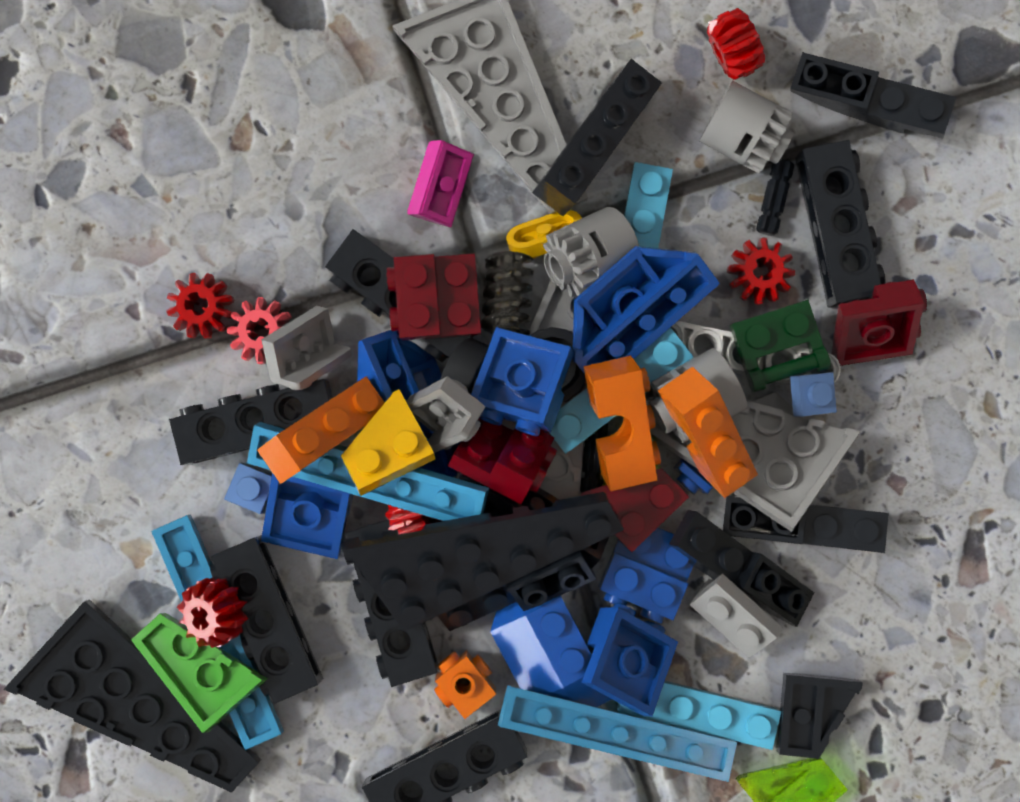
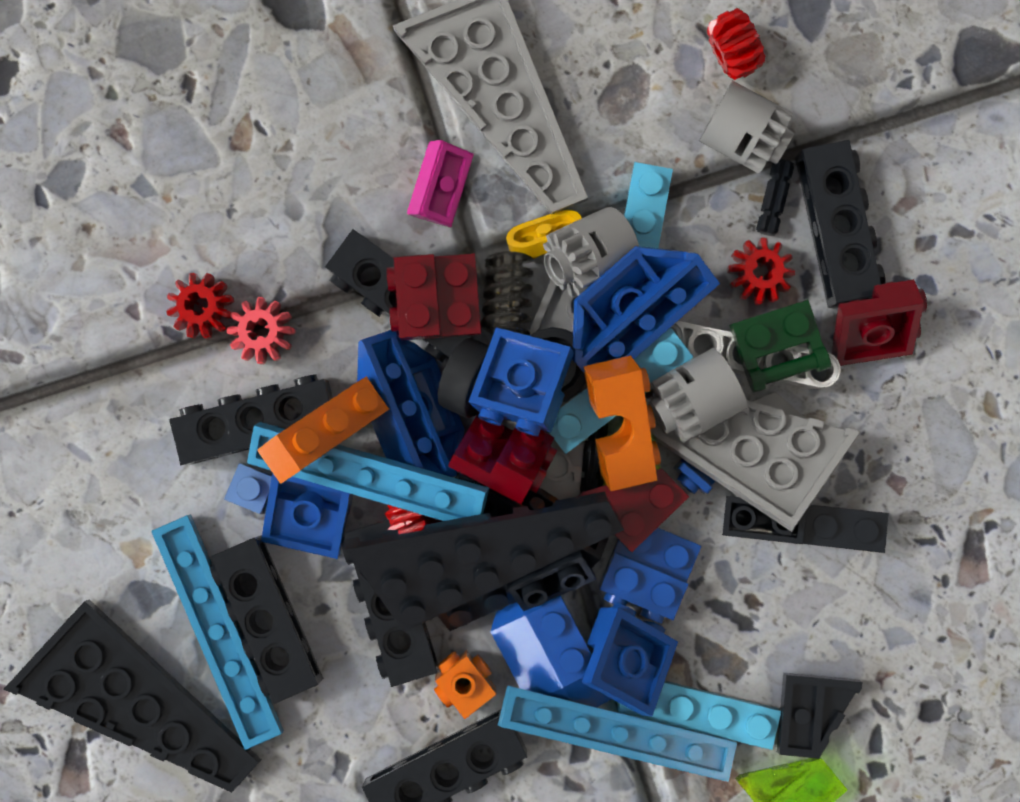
bright green wing [131,613,267,733] -> none
red gear [177,577,248,648] -> none
light grey bracket [261,306,352,390] -> none
yellow wing [341,389,435,496] -> none
light grey bracket [406,376,485,453] -> none
black brick [532,59,662,216] -> none
orange arch [658,366,758,498] -> none
black slope [669,510,815,627] -> none
light grey bracket [690,573,783,658] -> none
black slope [790,52,957,139] -> none
medium blue plate [790,372,837,417] -> none

